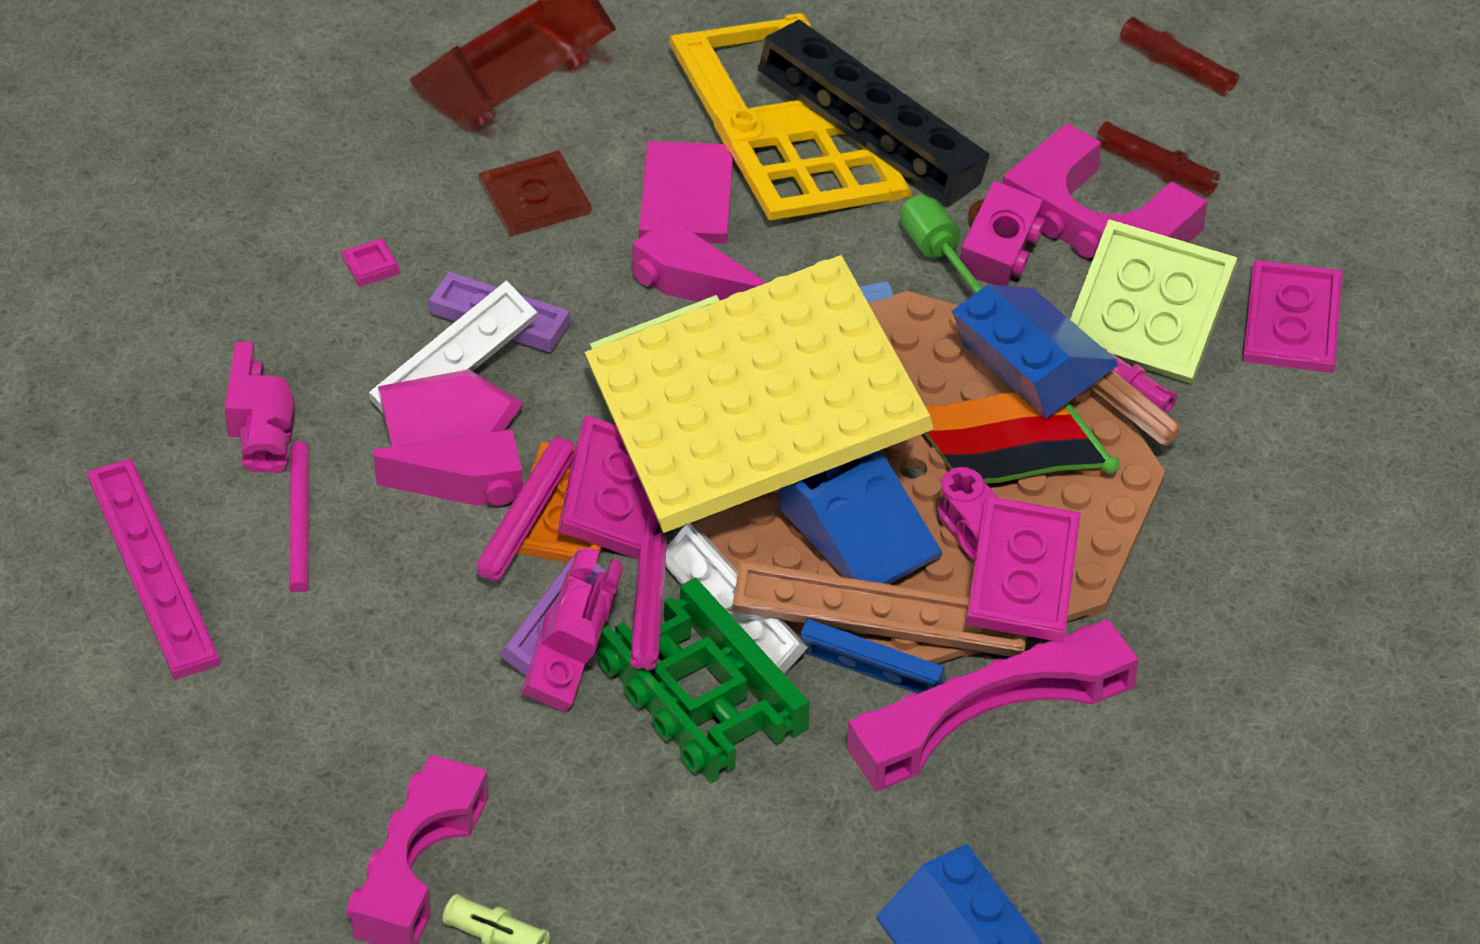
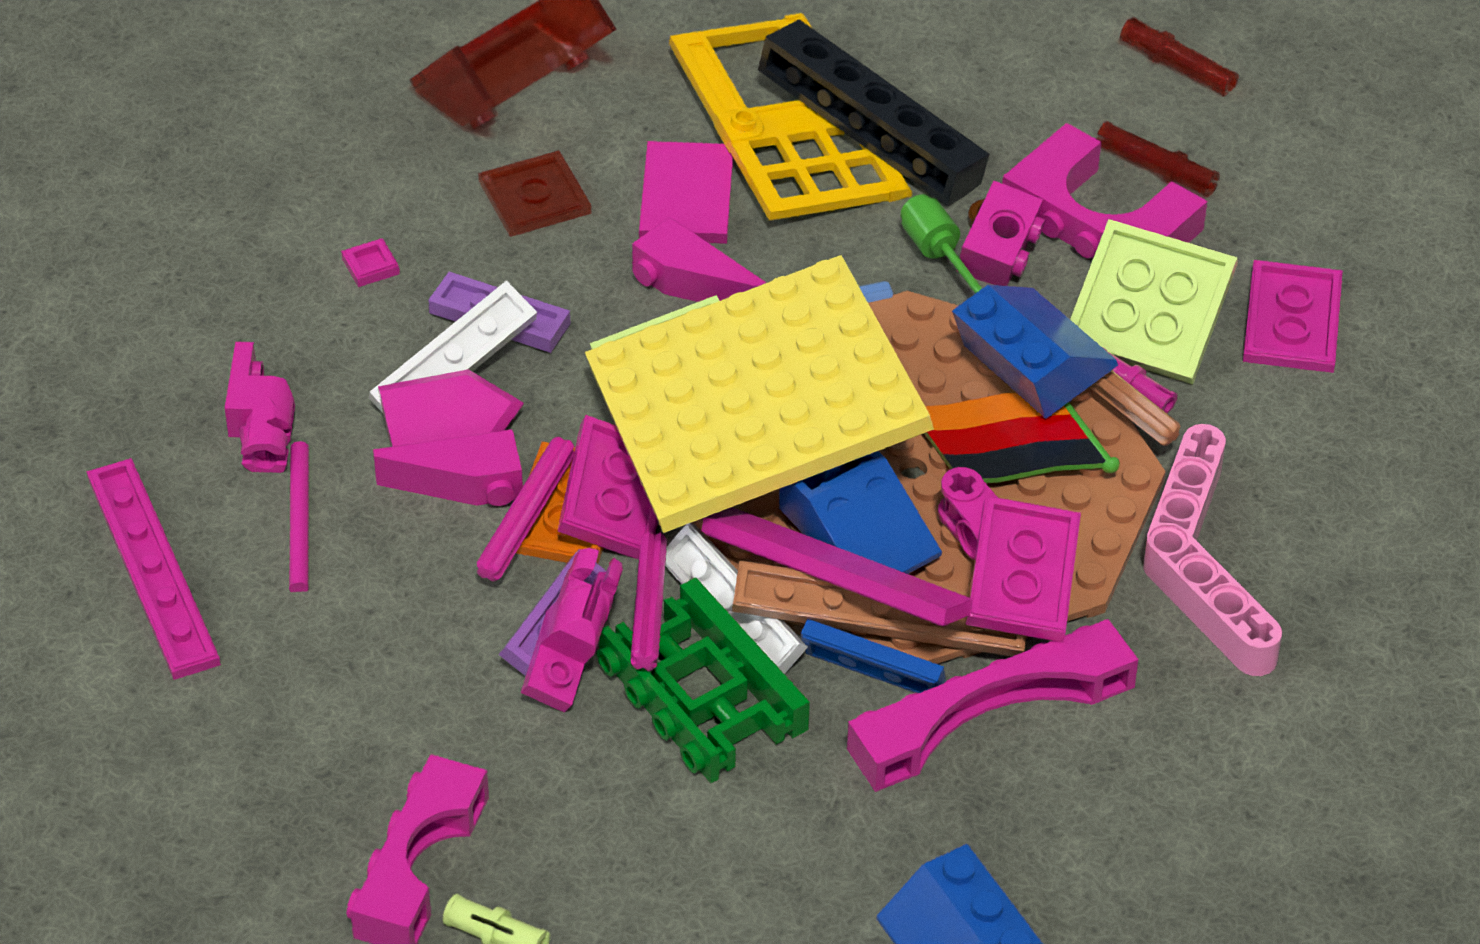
none -> dark pink tile [701,507,972,627]
none -> bright pink beam [1143,424,1282,676]

